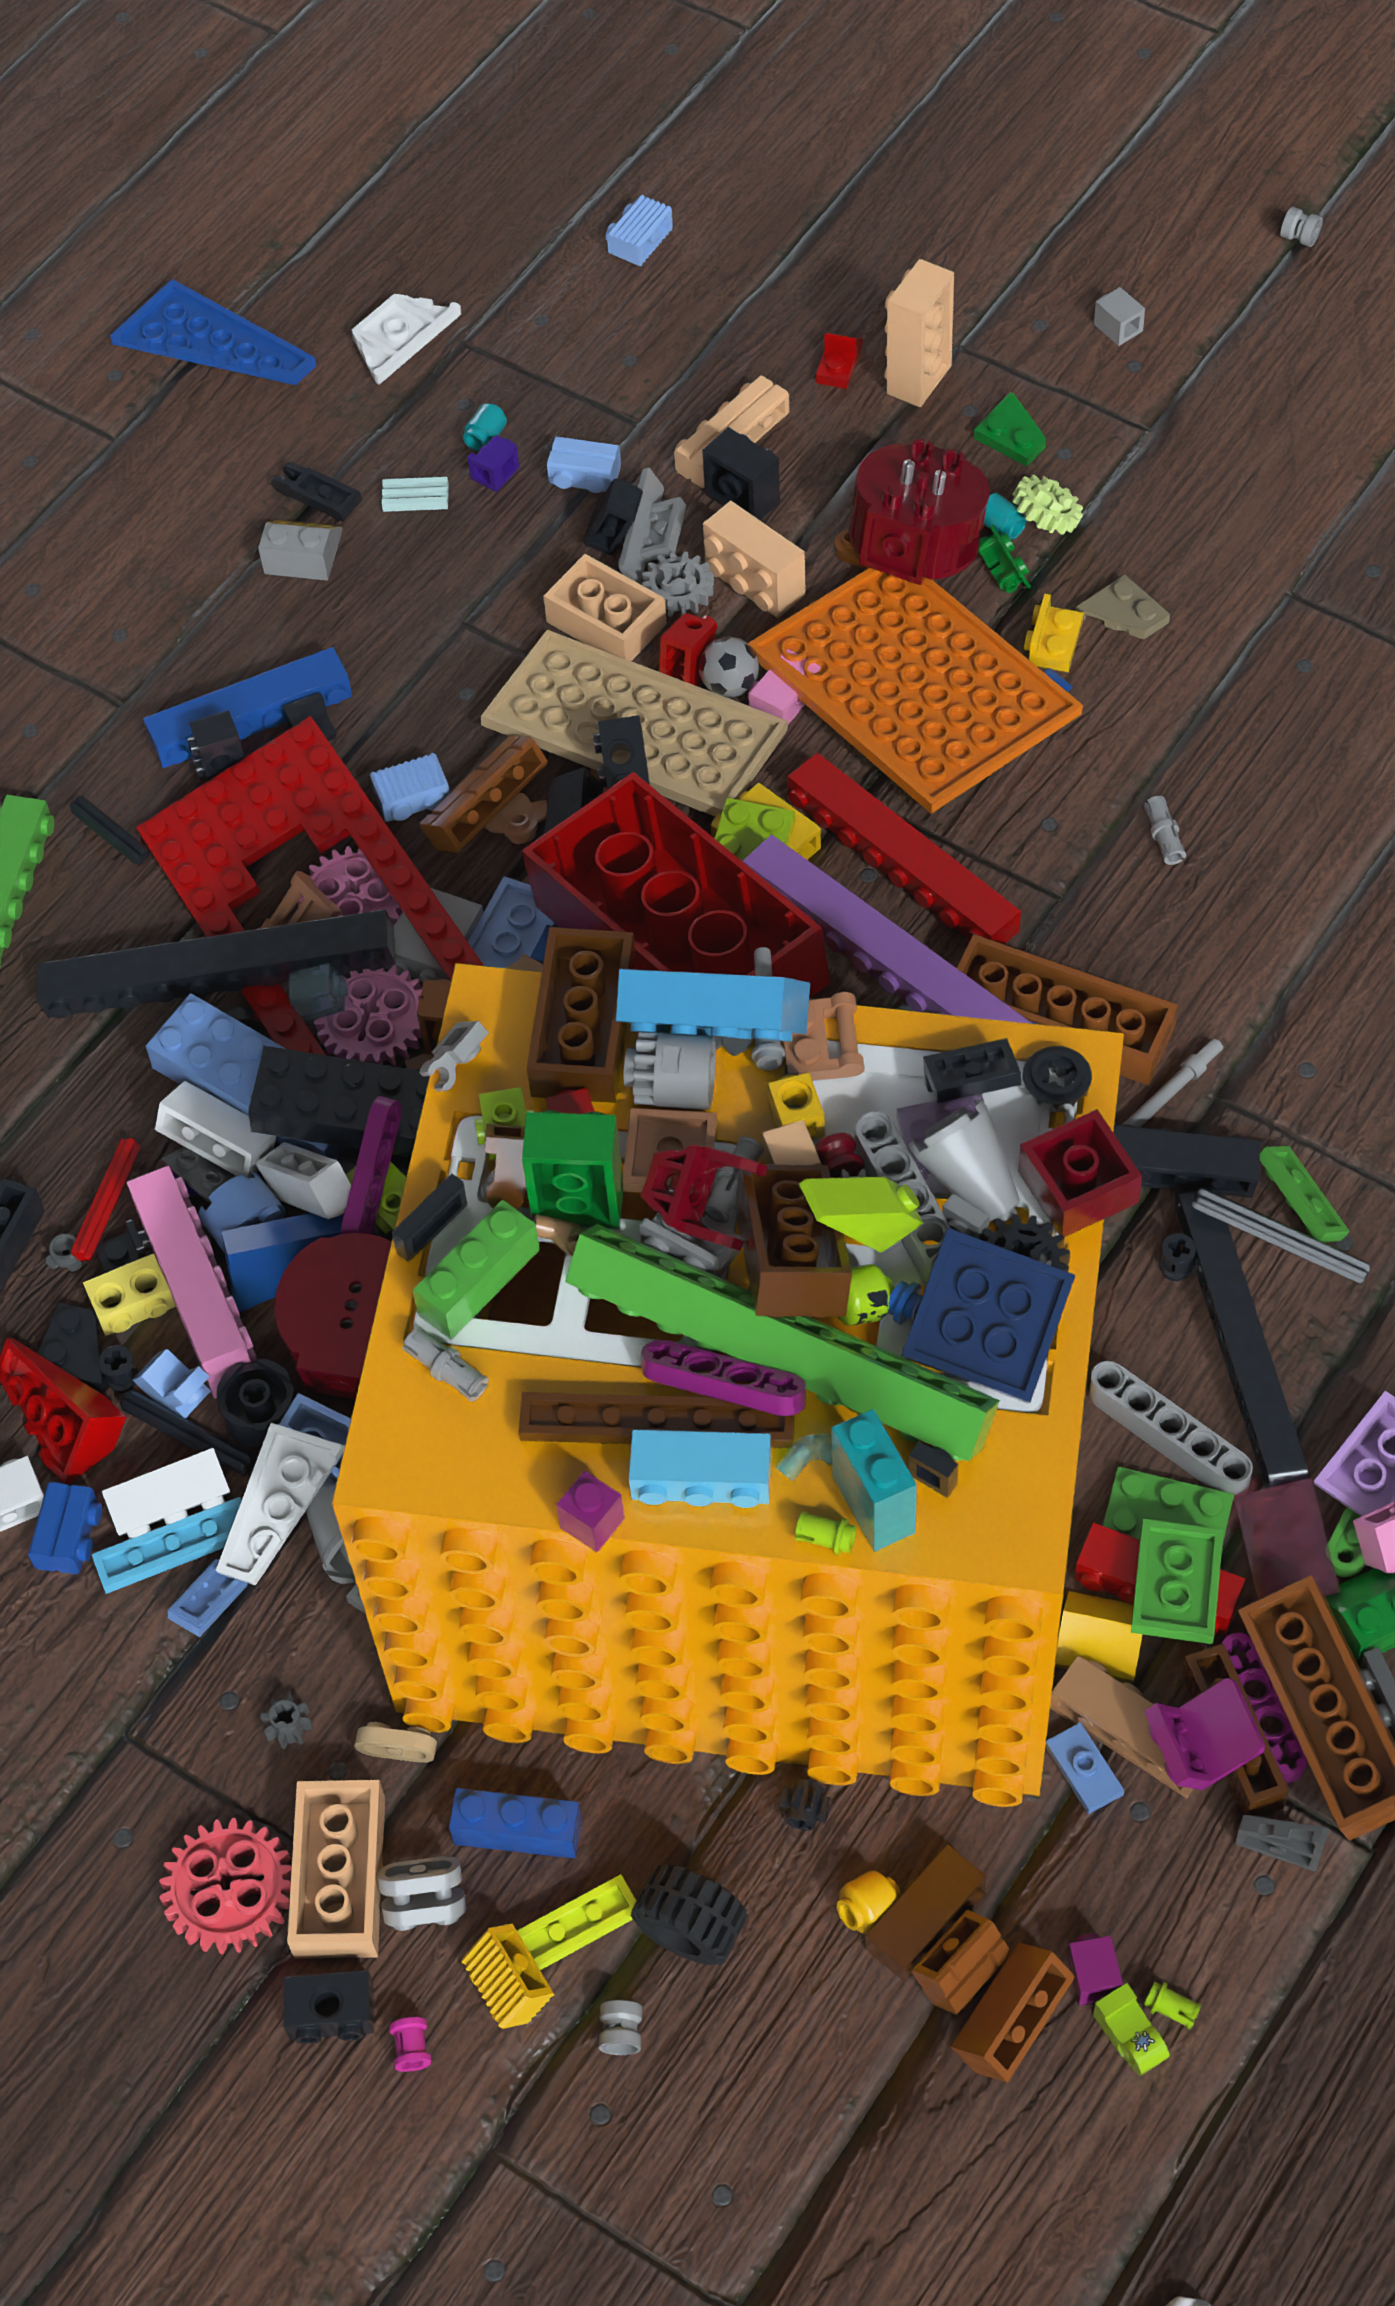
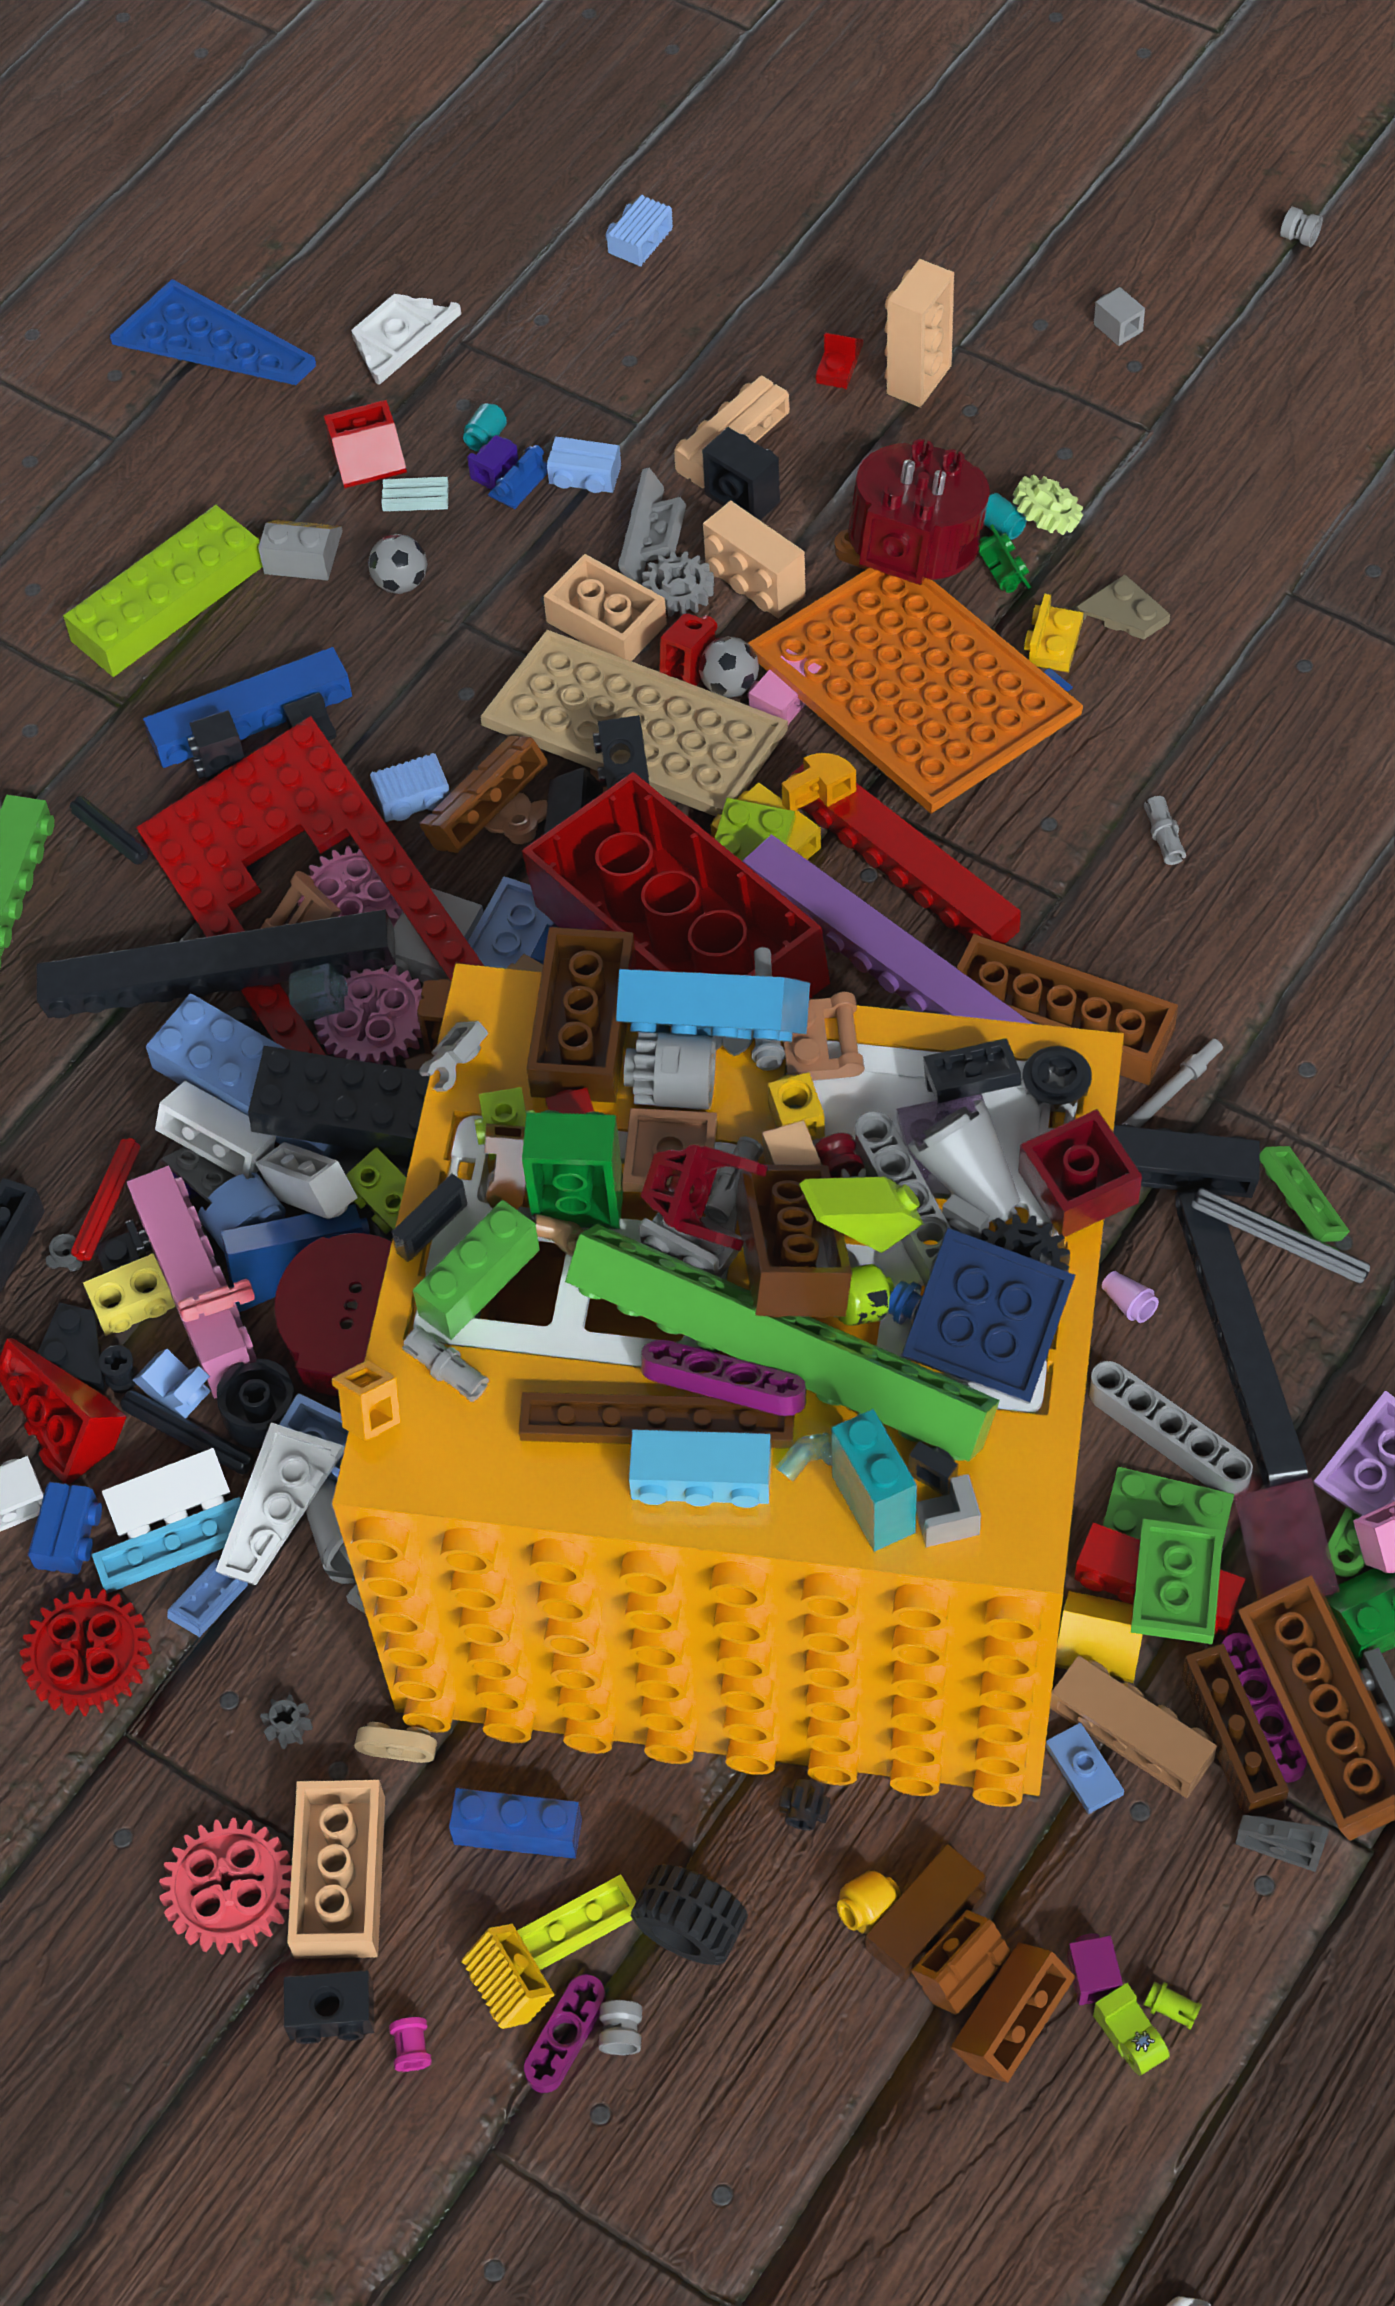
black hinge [271,461,362,522] -> none
magenta beam [341,1096,402,1235] -> none
light grey brick [377,1856,467,1931] -> none
magenta brick [556,1470,625,1552] -> none
black brick [583,478,643,555] -> none
lime pin [795,1511,857,1555] -> none
green wing [974,392,1046,467] -> none
magenta bracket [1144,1678,1265,1790] -> none
black bush [1159,1233,1196,1282] -> none
none -> red gear [20,1588,152,1716]
none -> lime brick [63,505,263,677]
none -> coral axle [178,1279,255,1322]
none -> slope [324,400,407,489]
none -> light orange brick [332,1360,400,1441]
none -> light grey piece [368,534,428,594]
none -> blue hinge [488,445,548,509]
none -> magenta beam [524,1975,606,2093]
none -> light orange brick [782,753,856,811]
none -> light grey panel [916,1474,981,1547]
none -> lavender cone [1102,1271,1159,1323]

